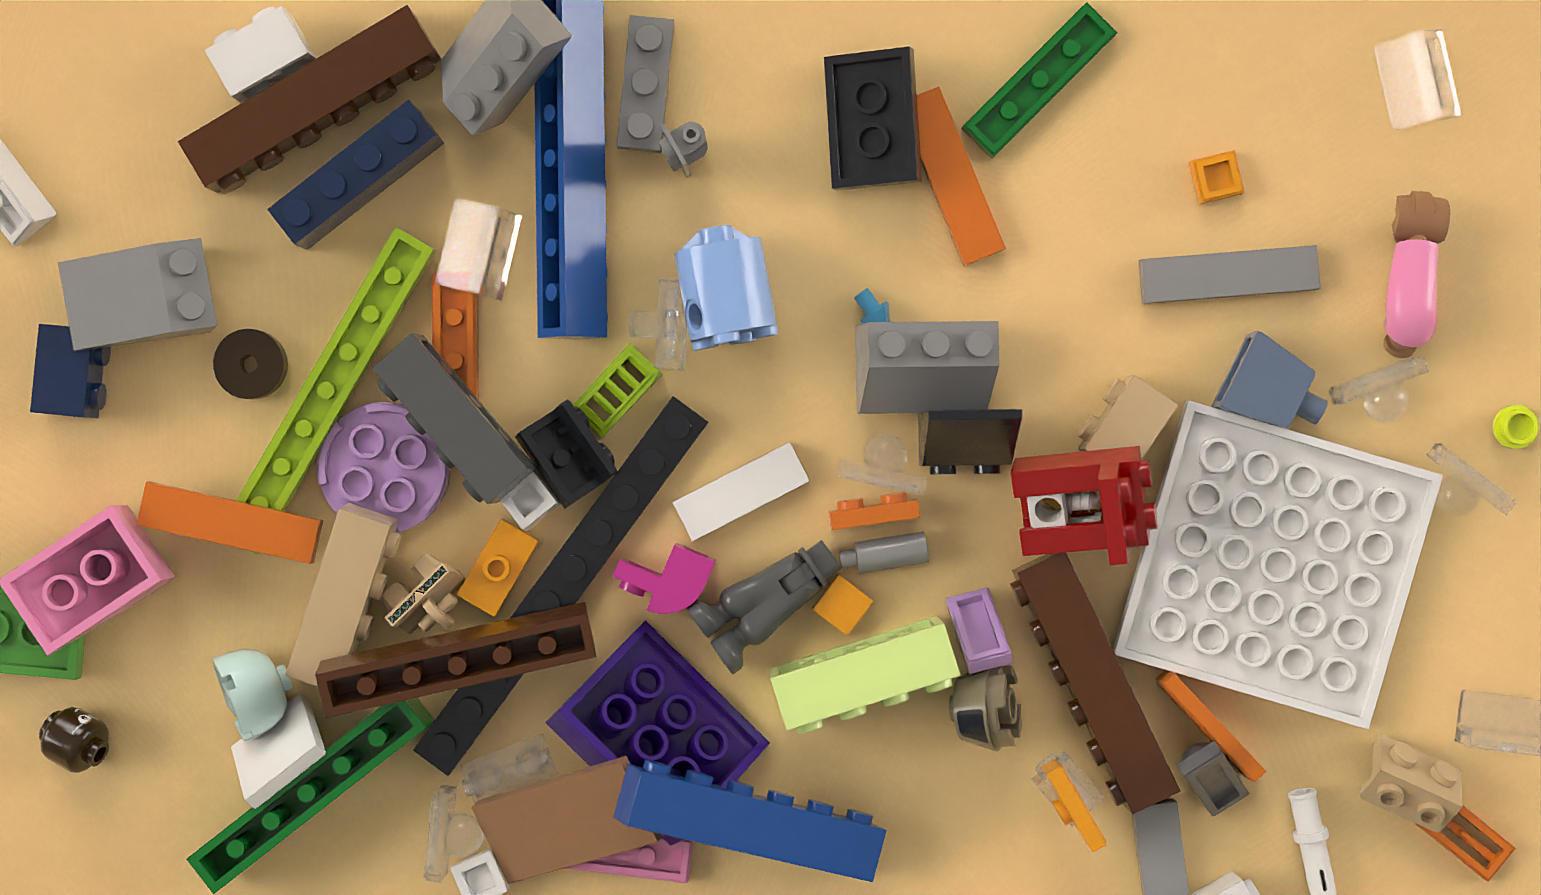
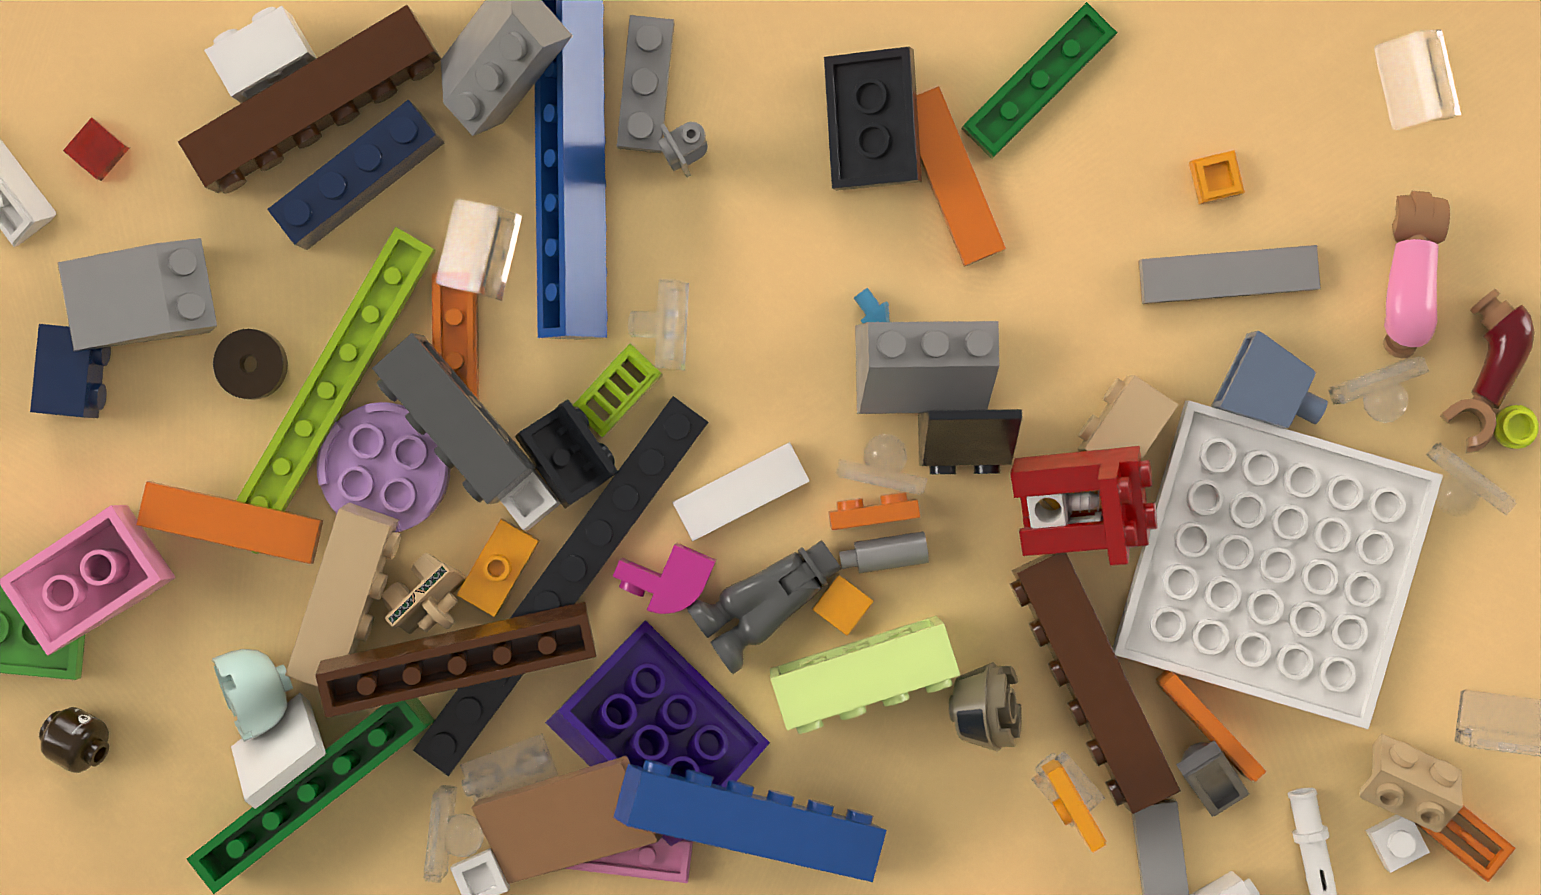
light blue cylinder [674,225,778,351] -> none
lavender tile [946,587,1013,674] -> none
none -> clear red tile [63,117,129,181]
none -> white plate [1365,814,1430,873]
none -> dark red piece [1440,289,1535,453]

